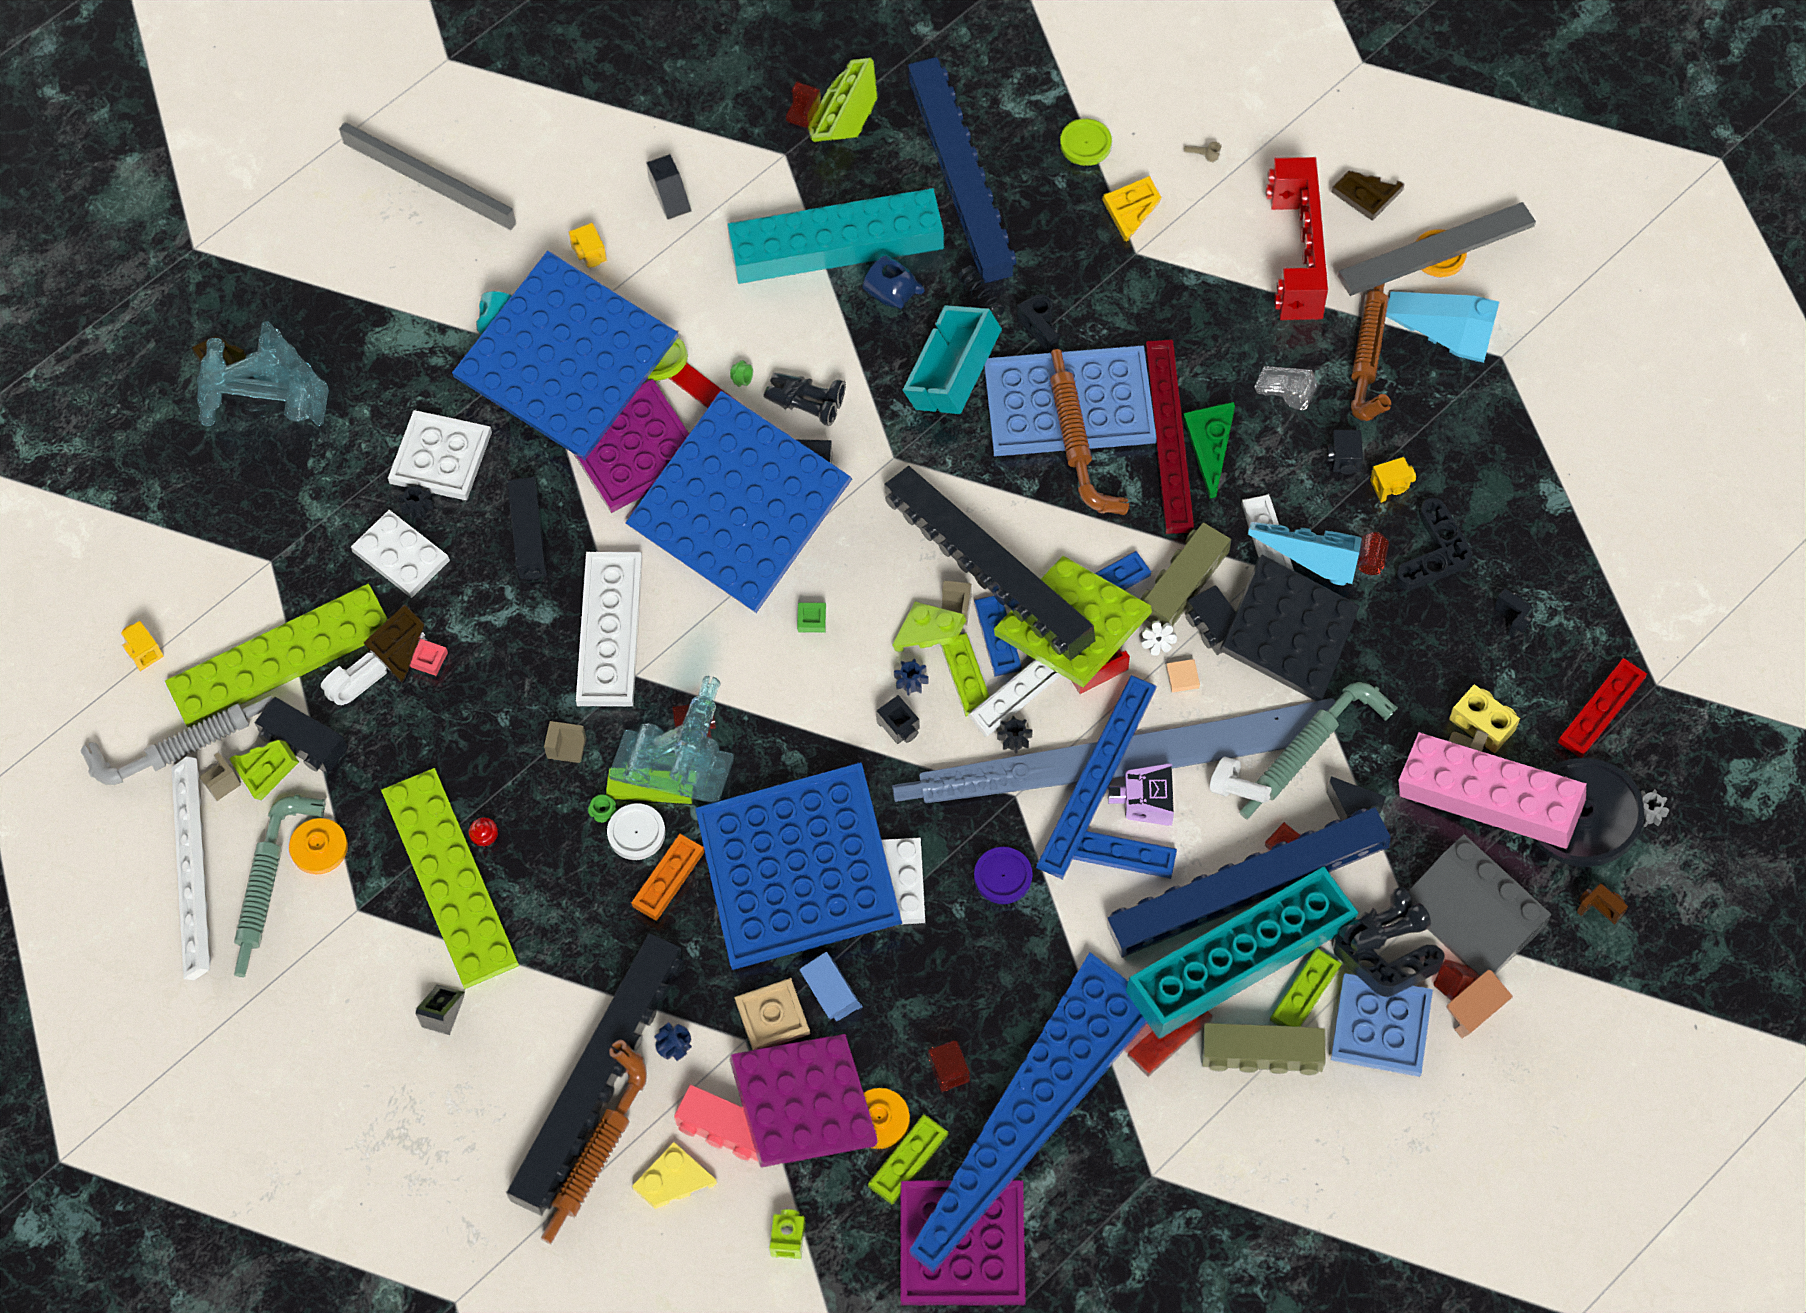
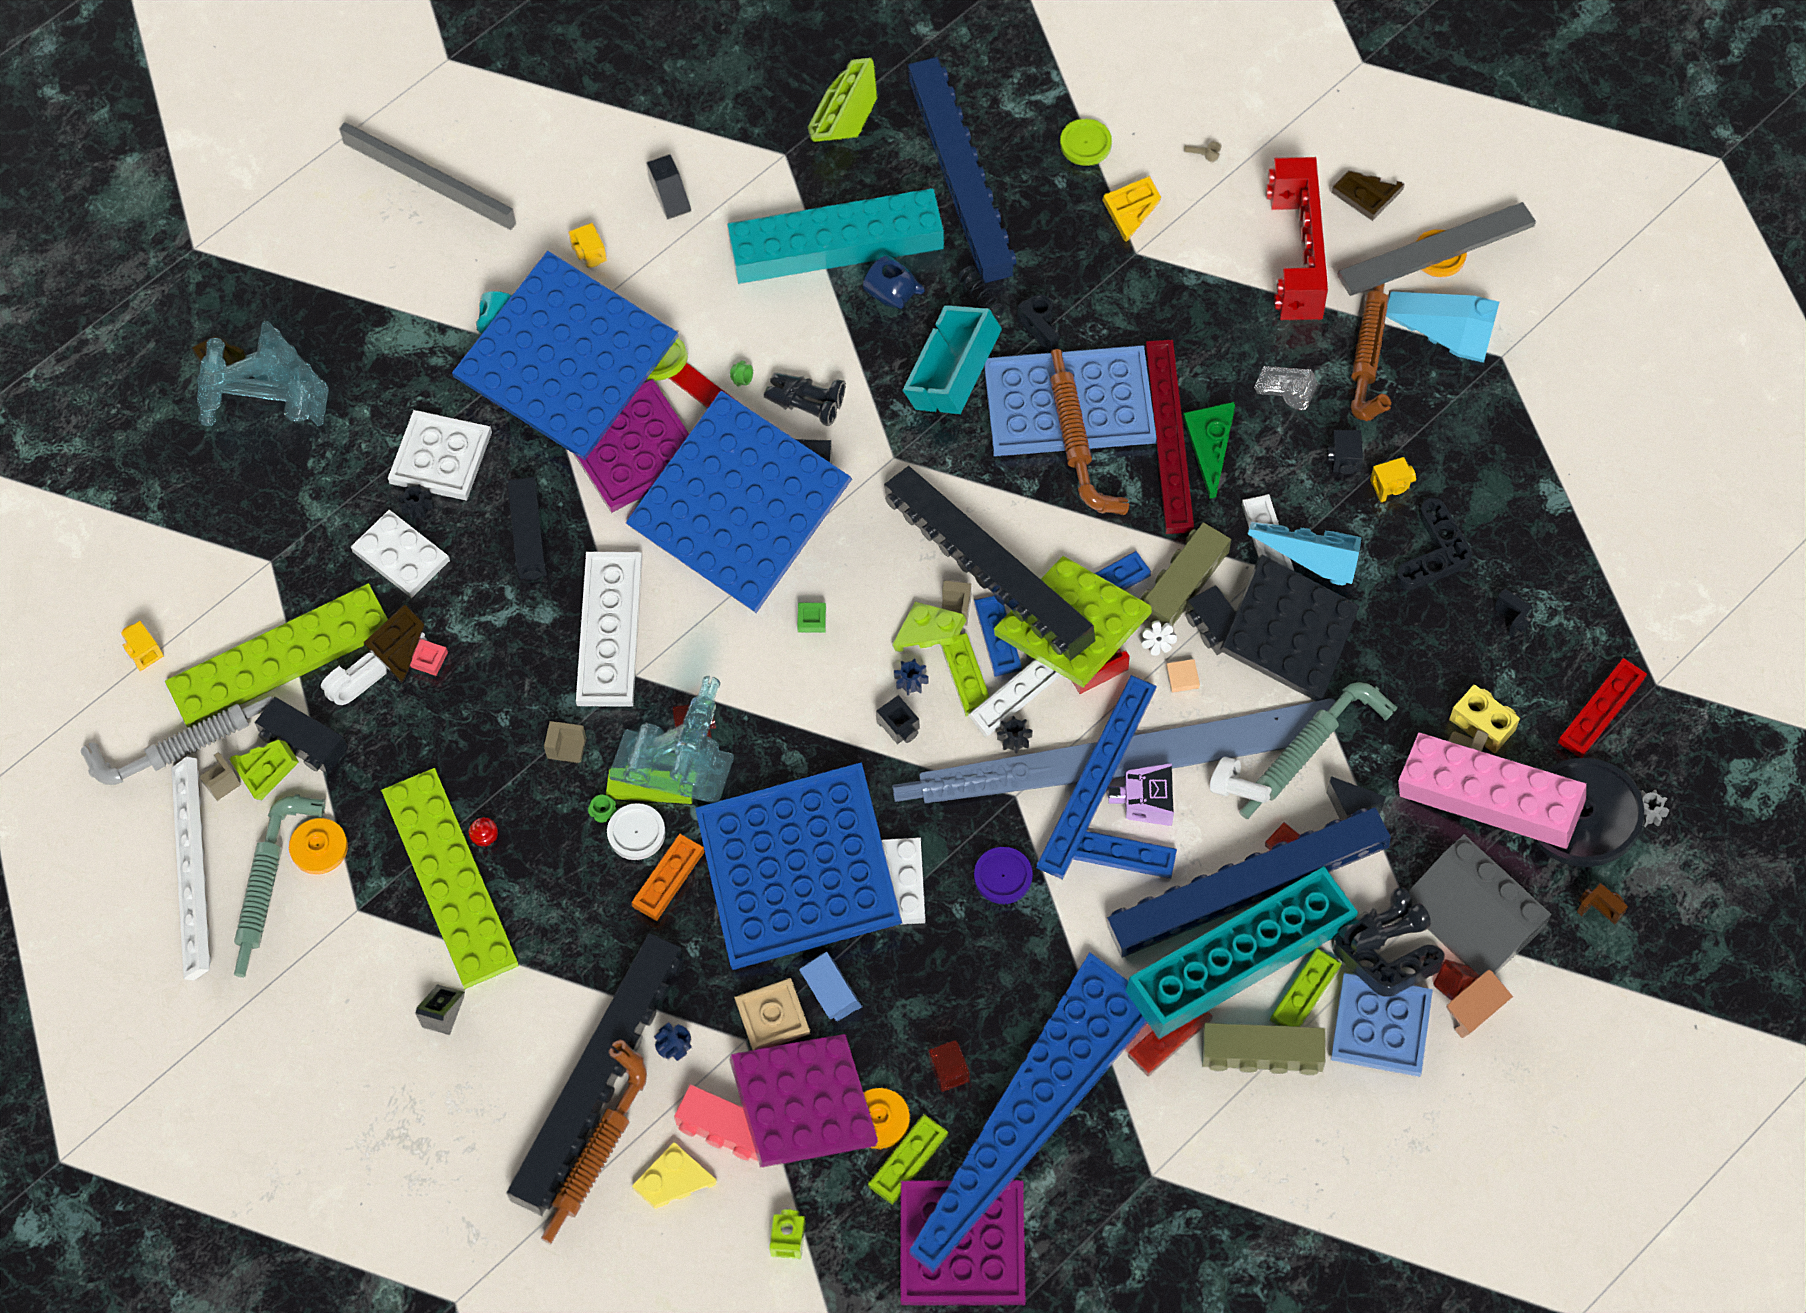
clear red panel [786,82,821,128] -> none
clear red brick [1357,532,1389,575] -> none

